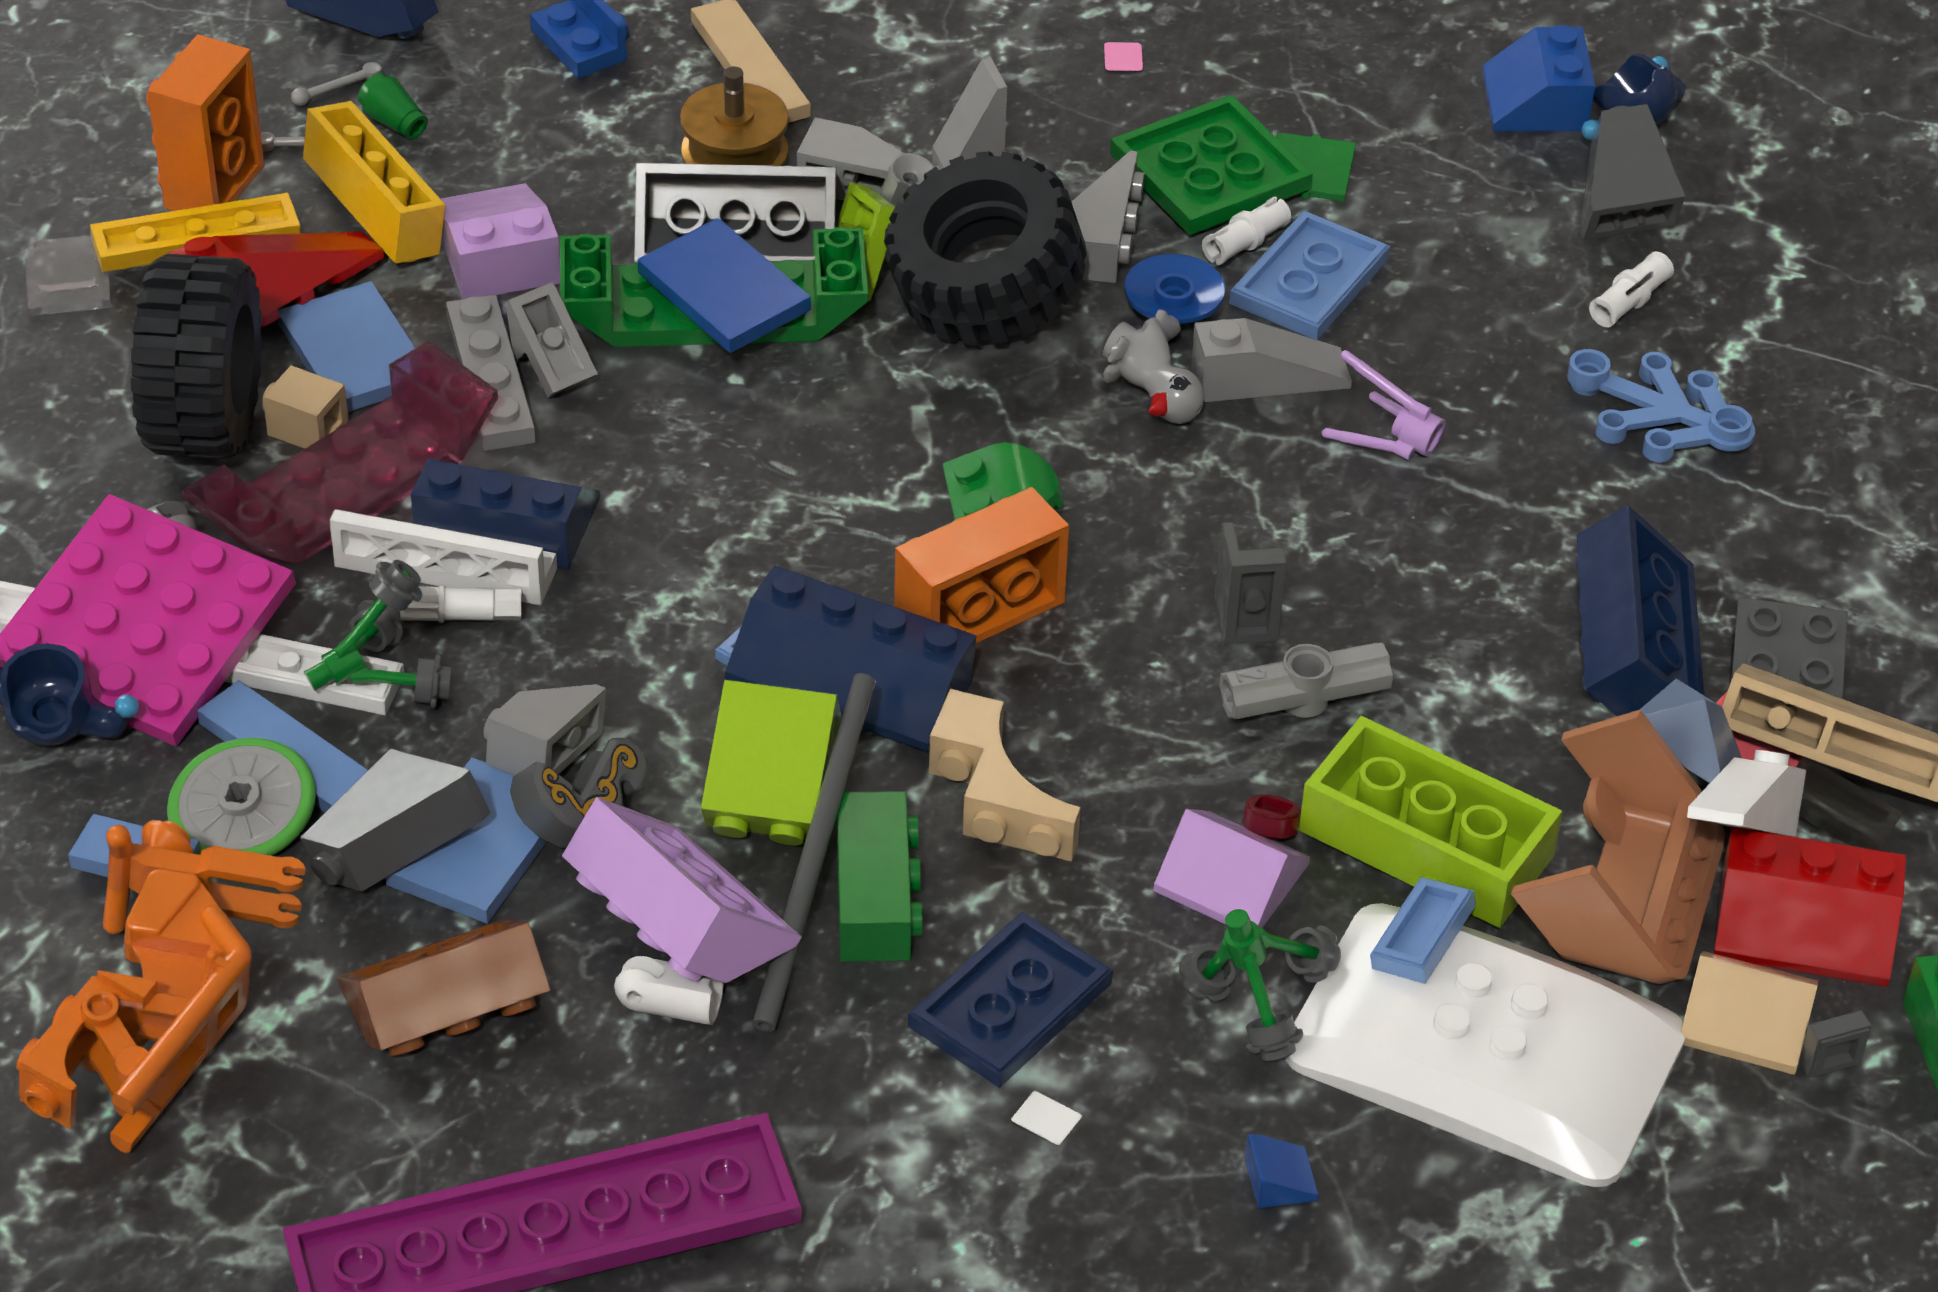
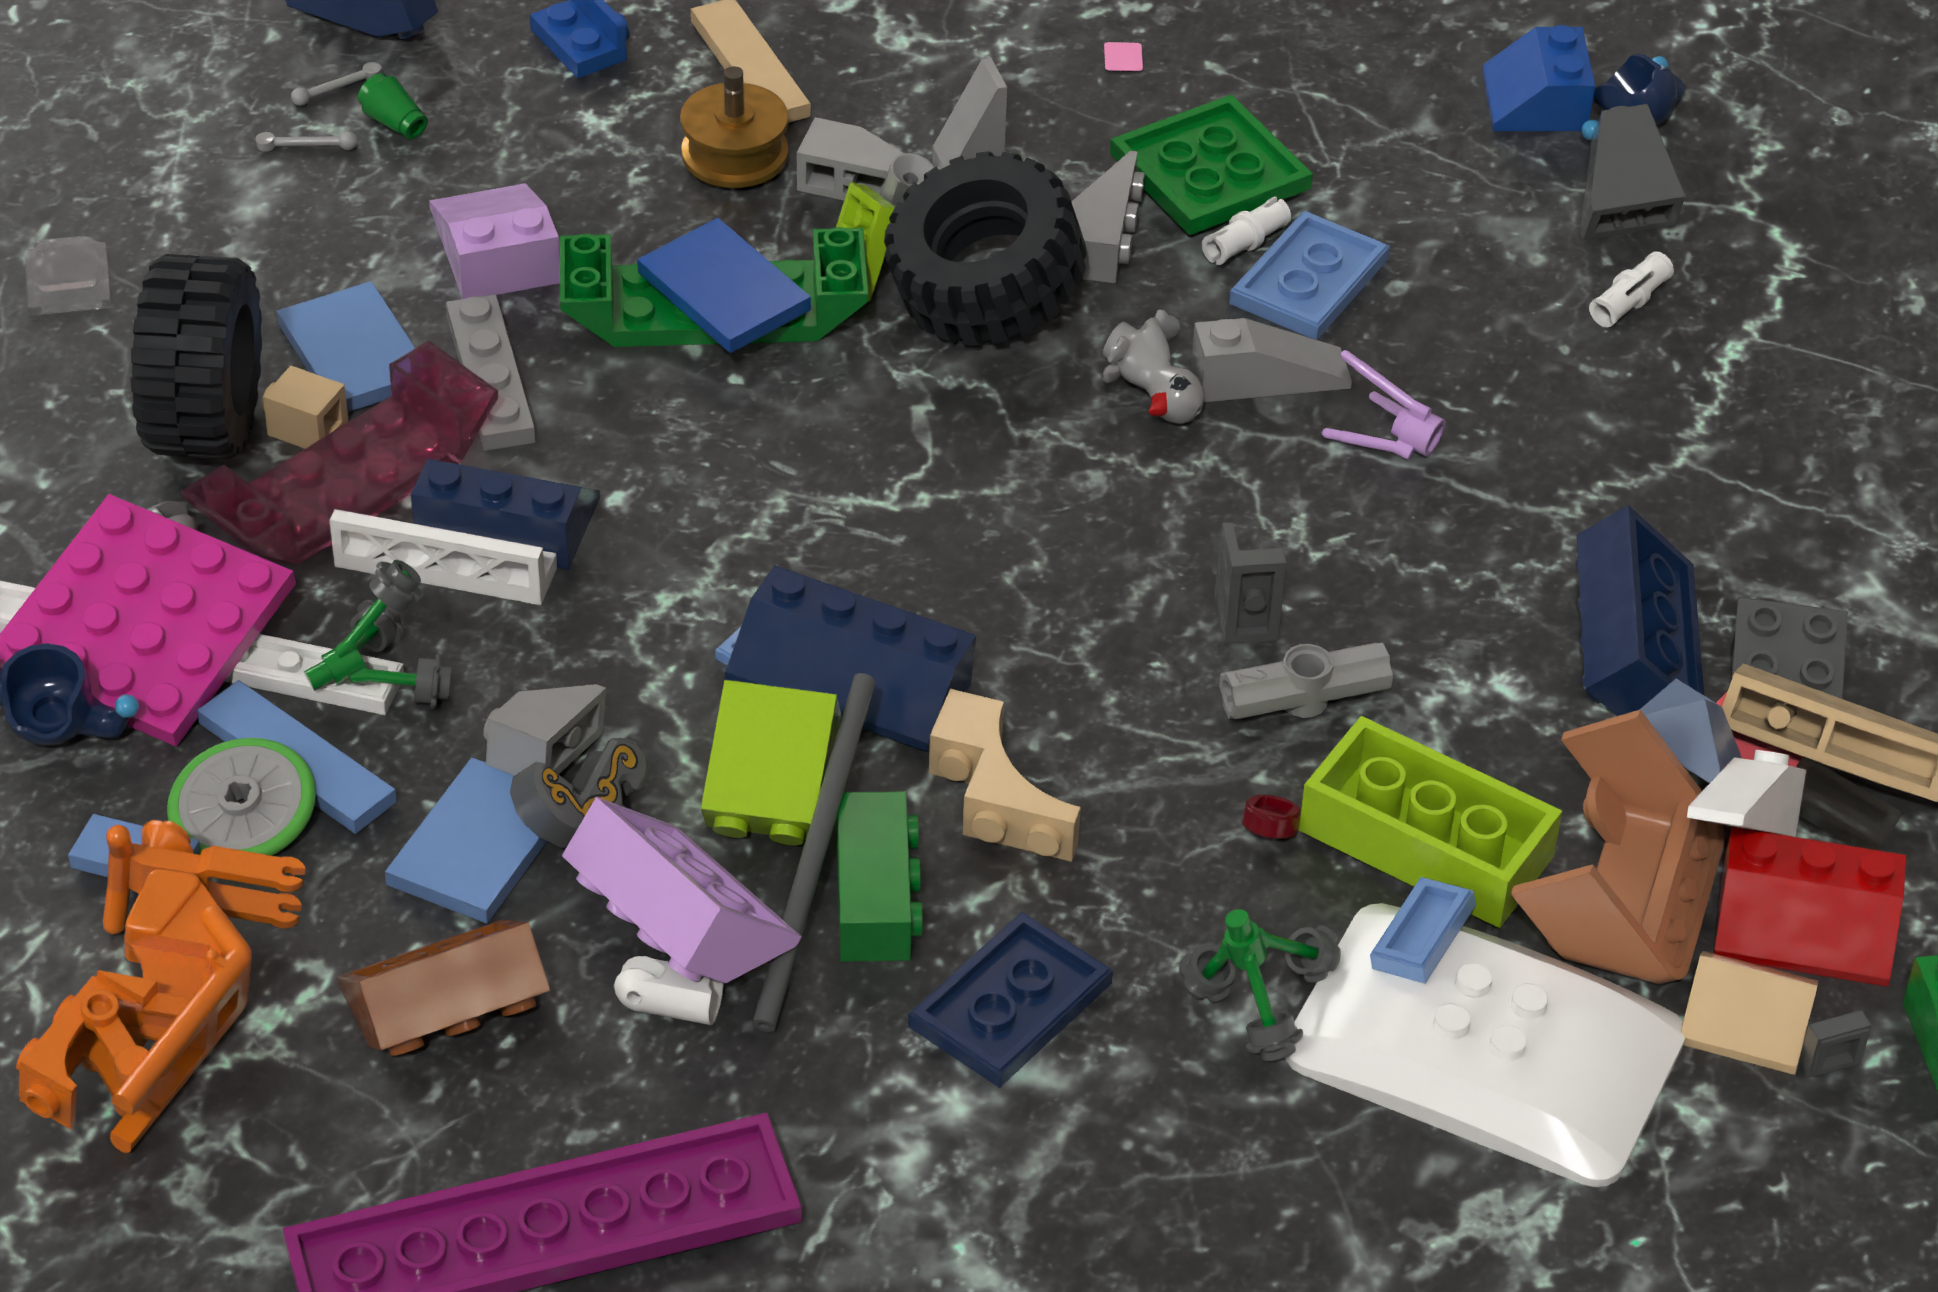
yellow plate [90,193,300,272] -> none
orange brick [146,34,265,211] -> none
red wedge [168,232,384,327] -> none
dark grey slope [300,749,490,892] -> none
yellow brick [303,101,446,264] -> none
white piece [397,585,521,623] -> none
light grey slope [506,282,598,398] -> none
slope [634,163,837,264] -> none
orange brick [894,487,1069,643] -> none
green slope [942,442,1064,520] -> none
white sticker [1011,1091,1082,1145] -> none
blue dish [1124,254,1225,324] -> none
lavender slope [1154,809,1310,928] -> none
blue slope [1245,1134,1319,1208] -> none
green piece [1276,132,1356,201] -> none
medium blue plant [1567,349,1755,463] -> none

